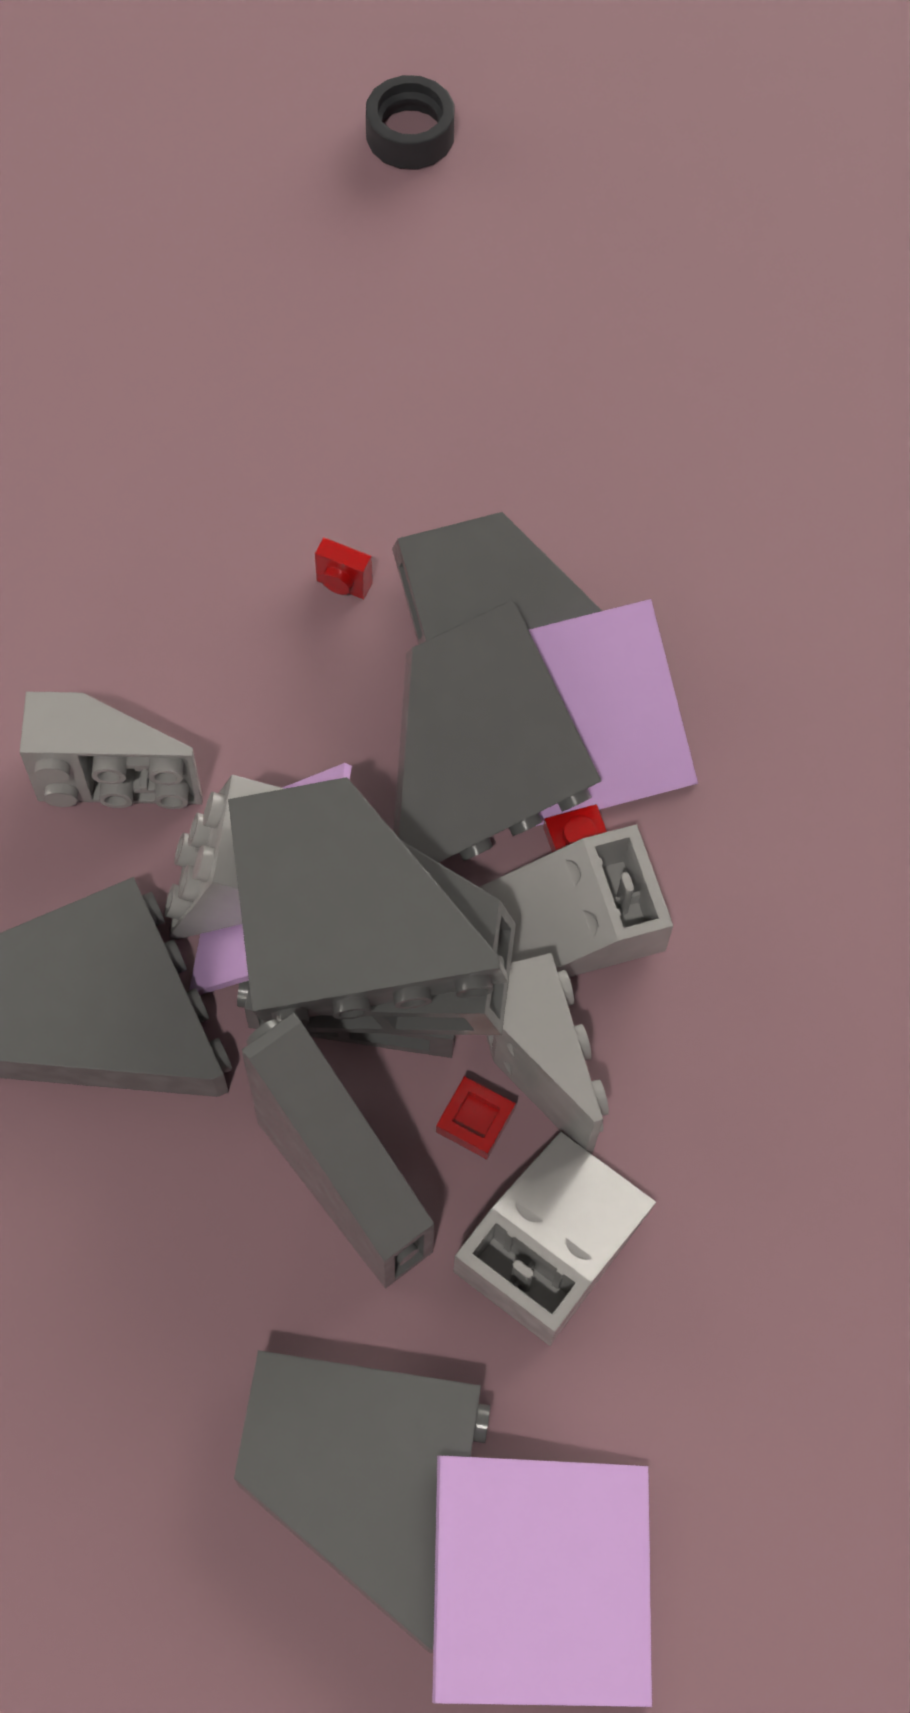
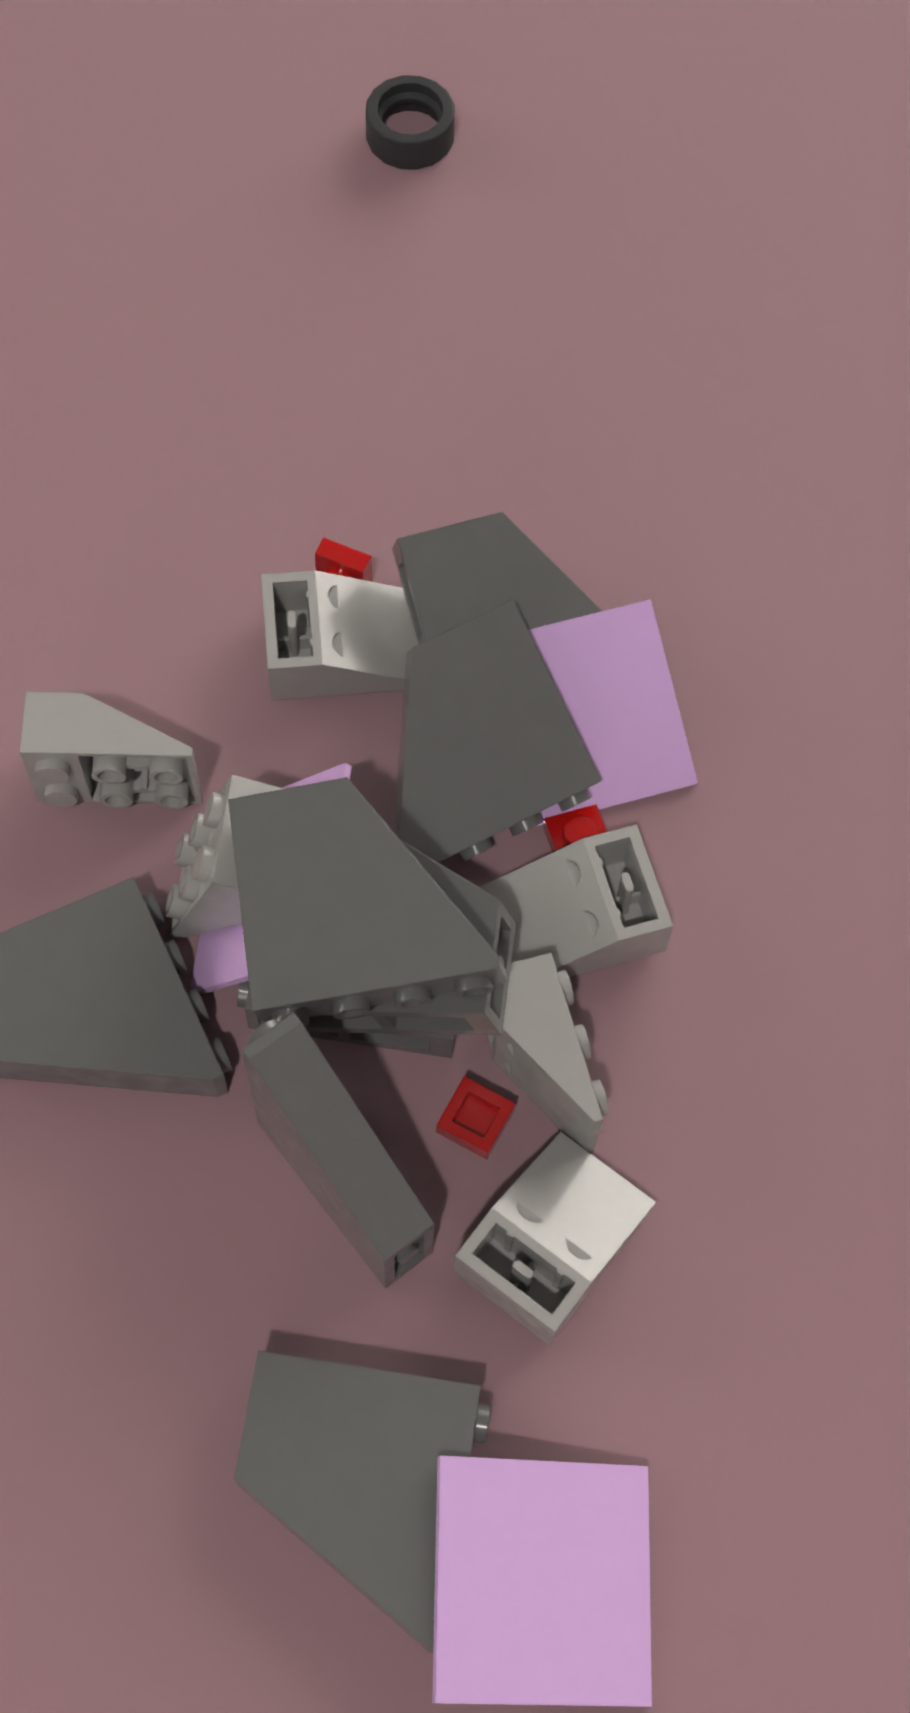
none -> light grey slope [261,570,419,700]

